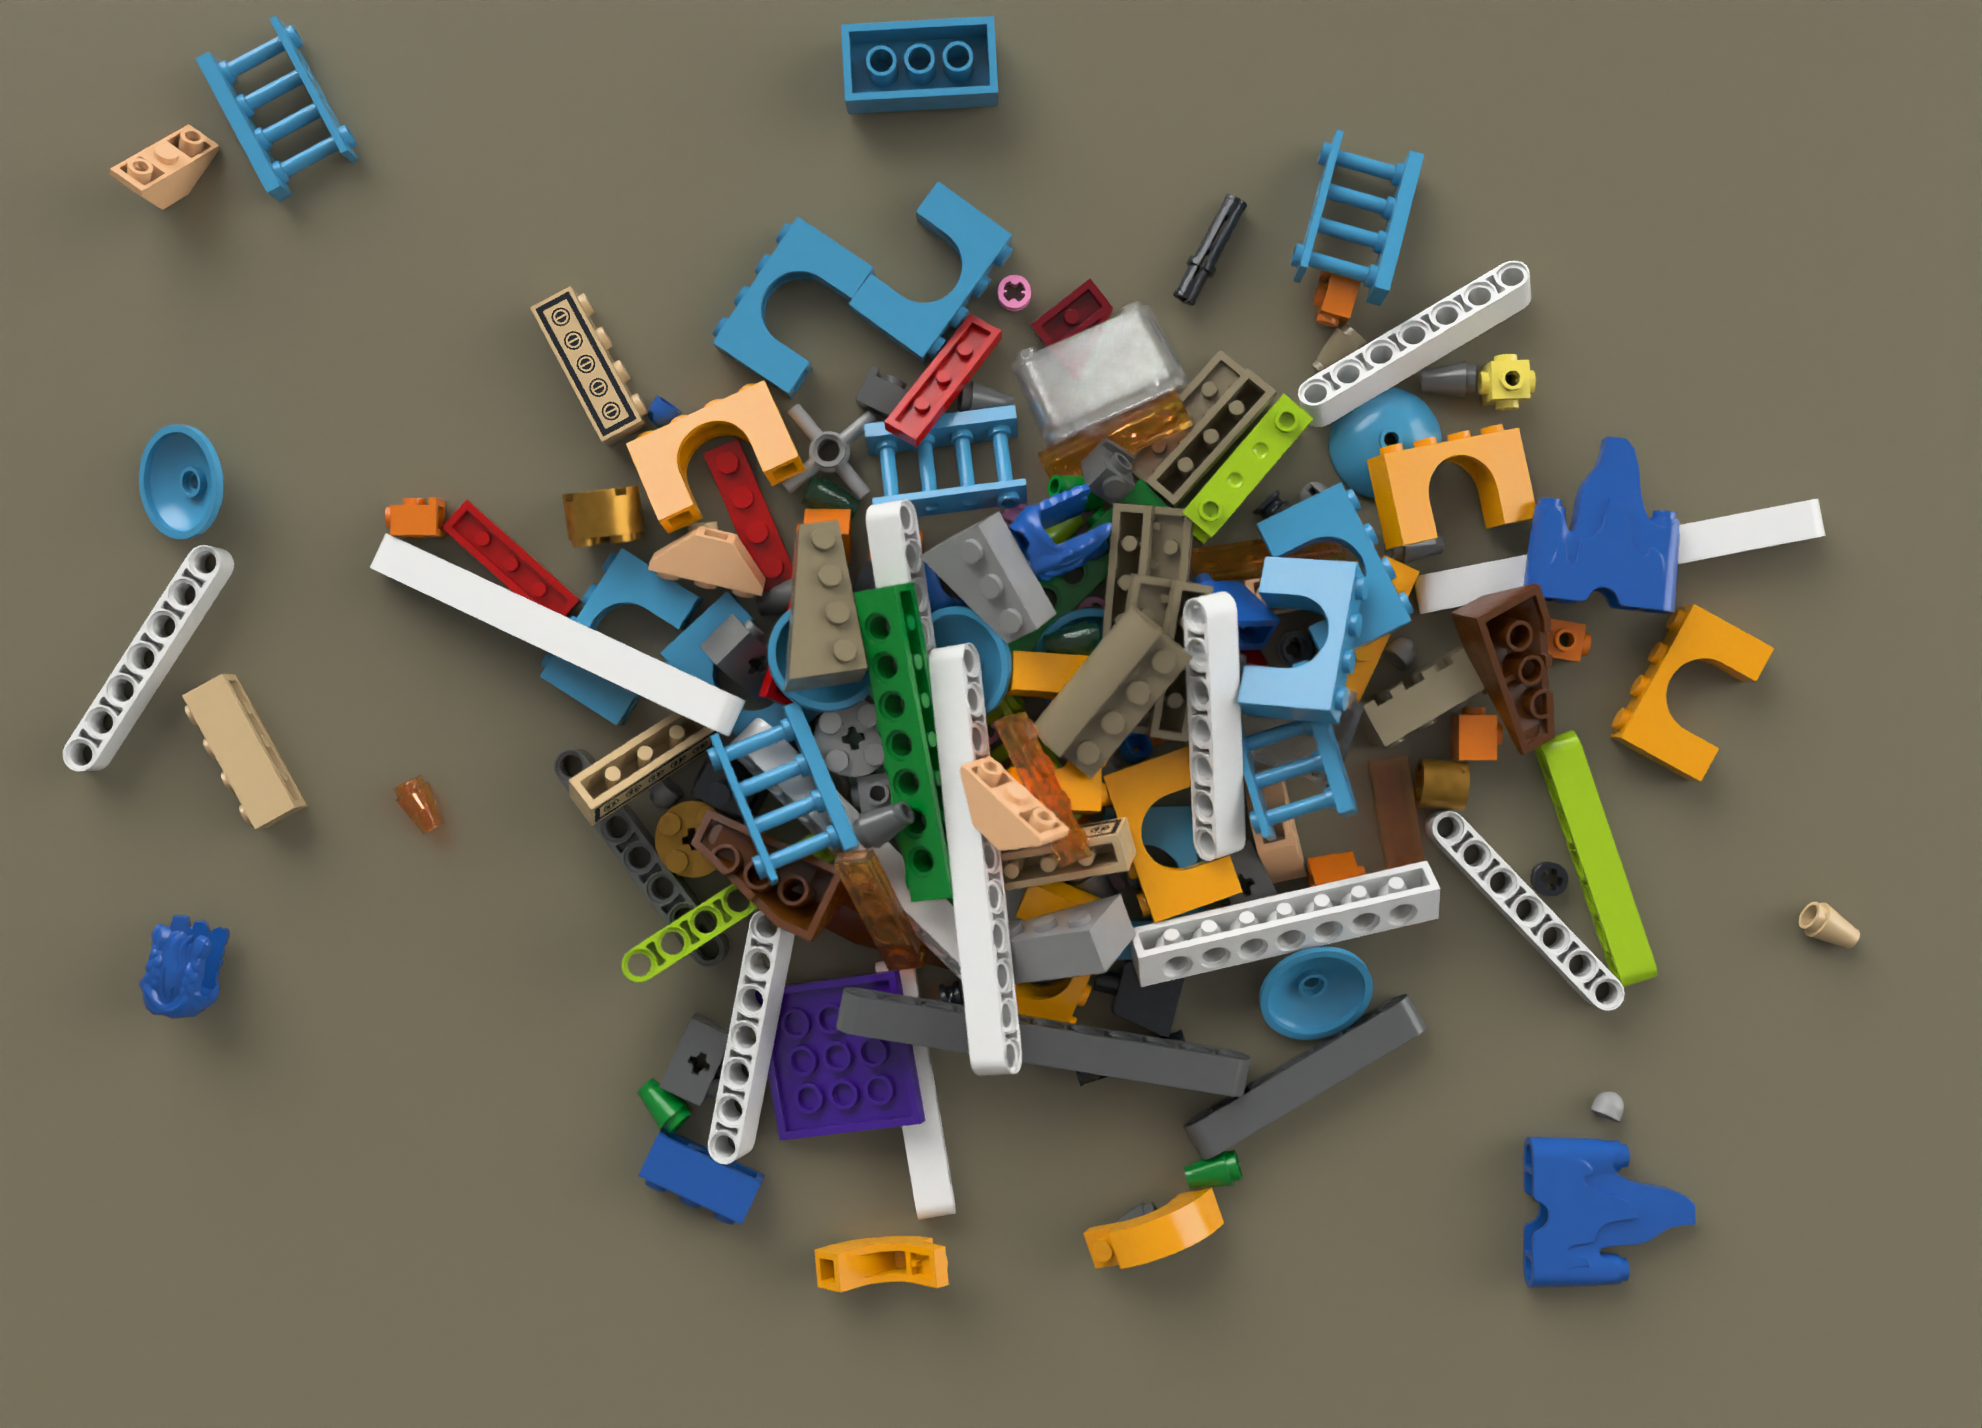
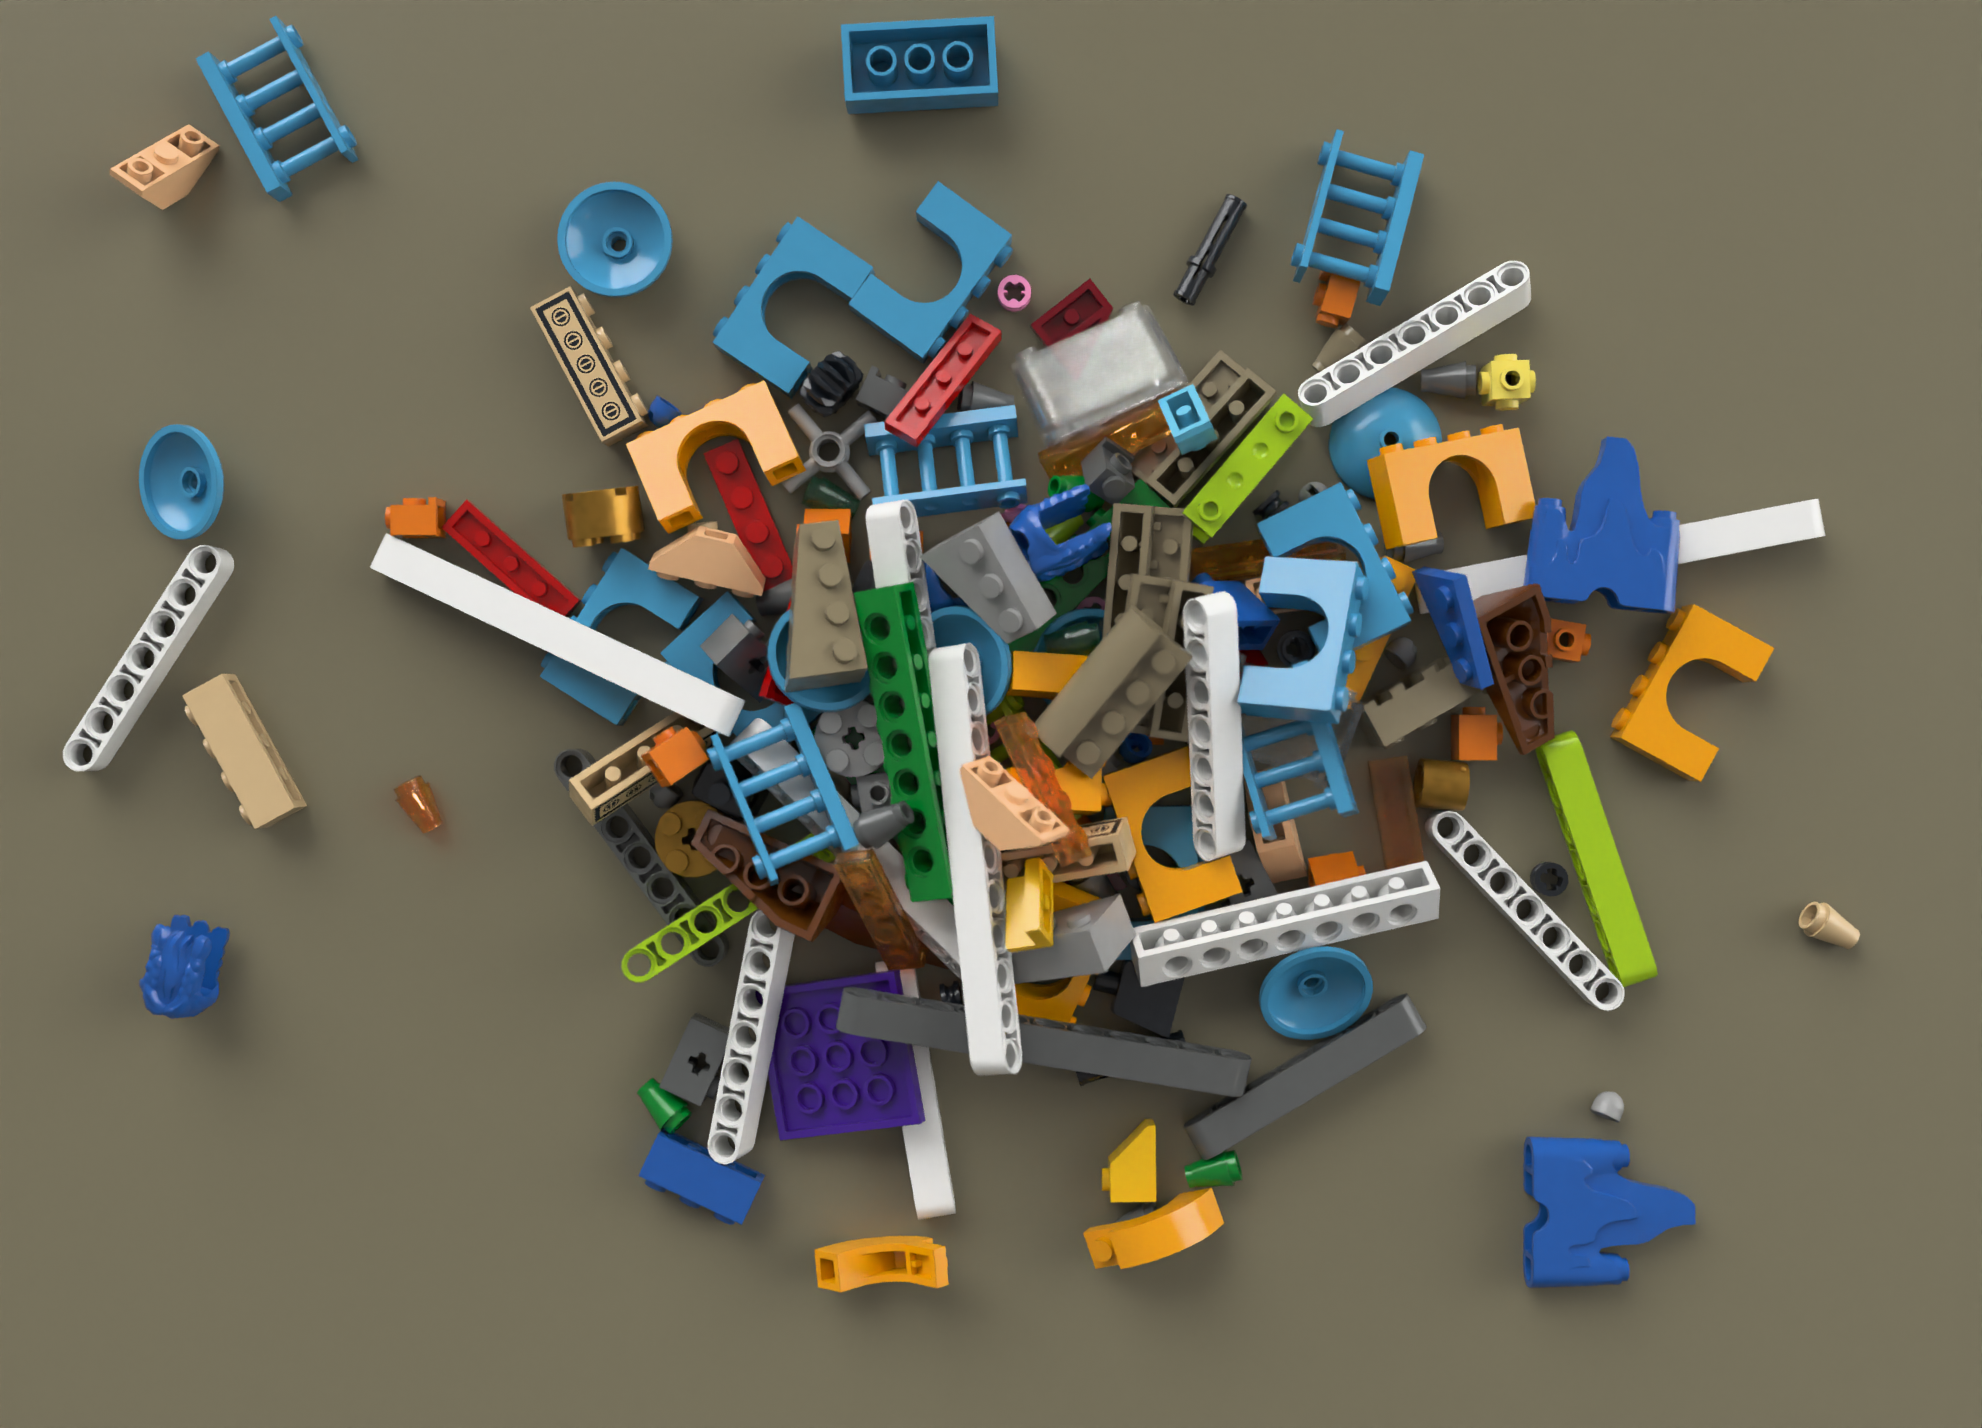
none -> dark azure dish [557,182,673,298]
none -> orange brick [641,726,709,788]
none -> black gear [800,351,863,417]
none -> yellow panel [1005,857,1053,953]
none -> yellow slope [1101,1118,1156,1203]
none -> medium azure slope [1158,384,1218,455]
none -> blue wing [1412,566,1494,689]

